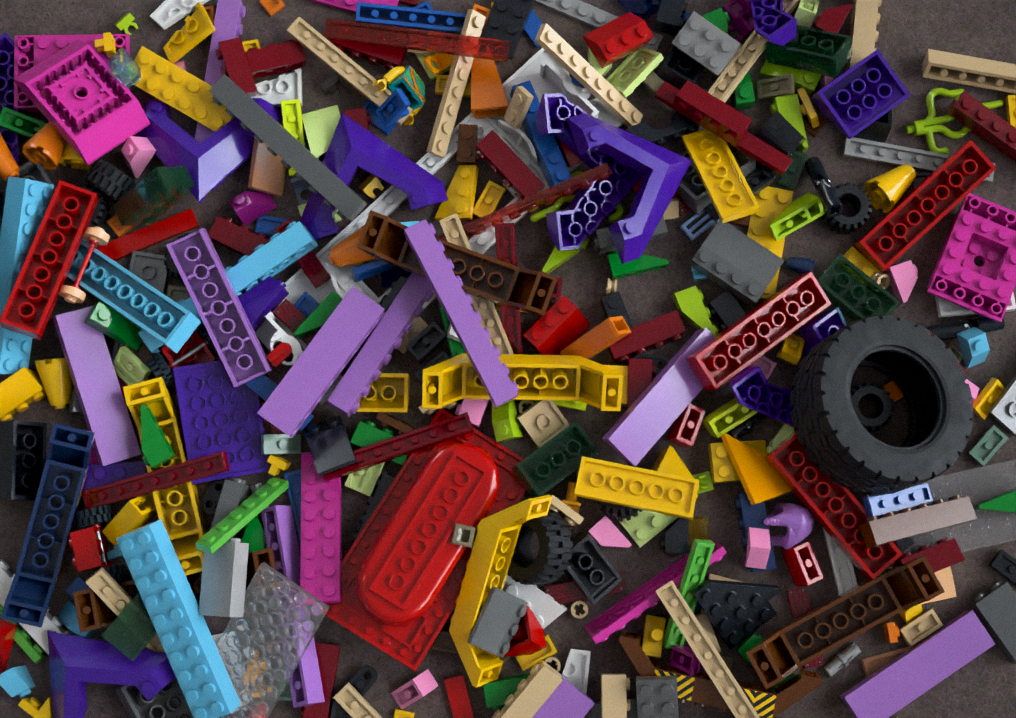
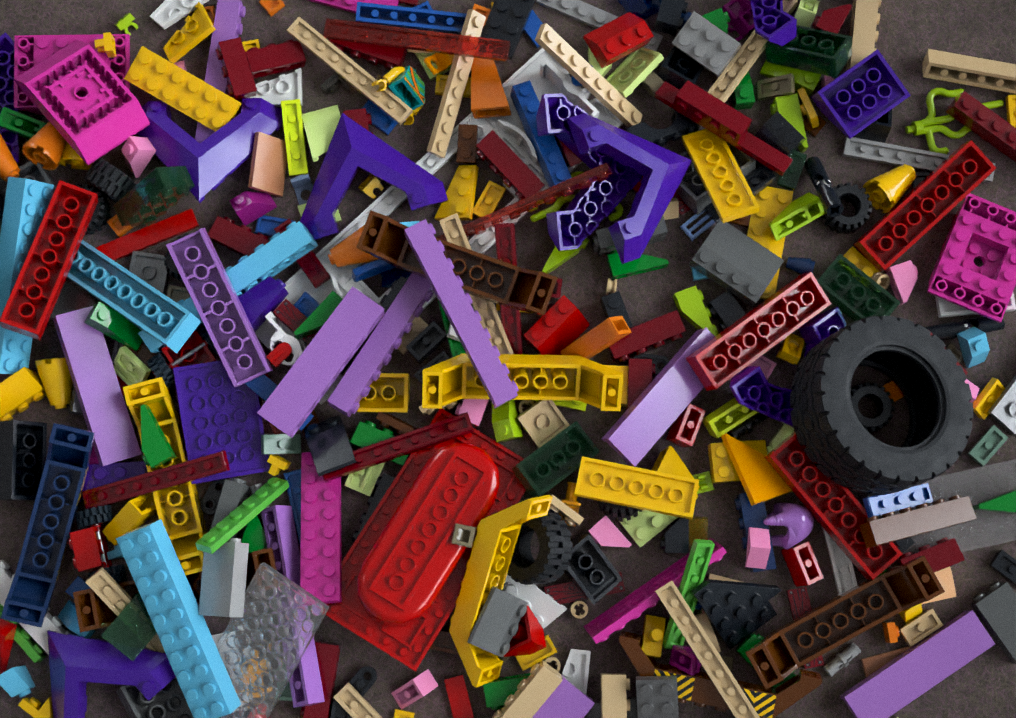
light nougat axle [59,226,110,304] -> none
clear light blue slope [109,47,141,89] -> none
dark grey brick [209,74,367,221] -> none
blue slope [375,88,411,127] -> none
tan plate [504,86,534,129] -> none

